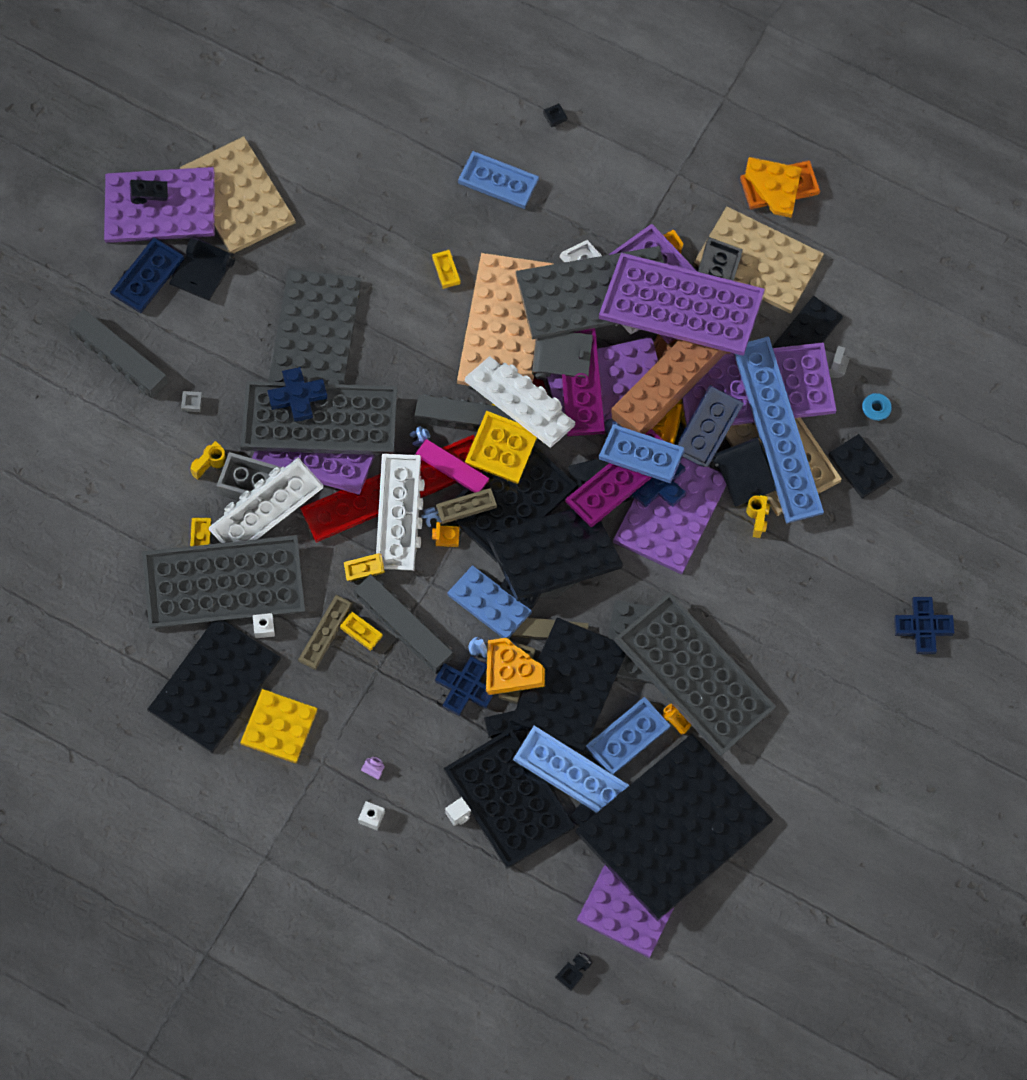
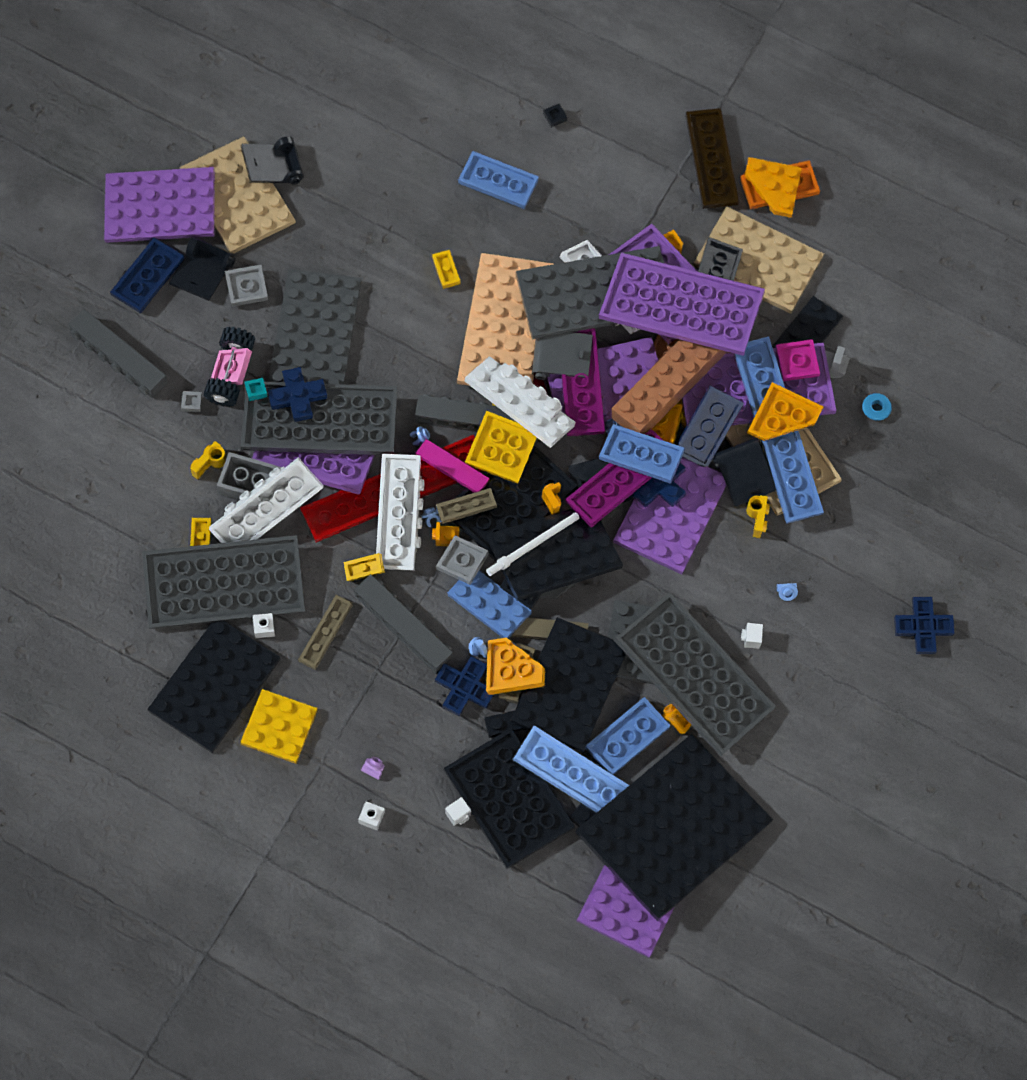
black plate [129,180,168,204] -> none
yellow plate [340,612,383,651] -> none
black plate [555,952,593,992] -> none
black plate [828,434,893,499] -> none
none -> plate [203,326,256,407]
none -> light grey plate [225,265,268,307]
none -> black door [241,137,304,184]
none -> teal plate [244,378,268,401]
none -> light grey plate [436,536,489,585]
none -> white bar [486,512,580,576]
none -> light orange bracket [542,482,561,515]
none -> dark brown plate [685,108,739,209]
none -> white plate [741,623,763,649]
none -> light orange plate [747,382,824,441]
none -> dark pink plate [775,340,820,381]
none -> light blue plate [777,583,798,601]

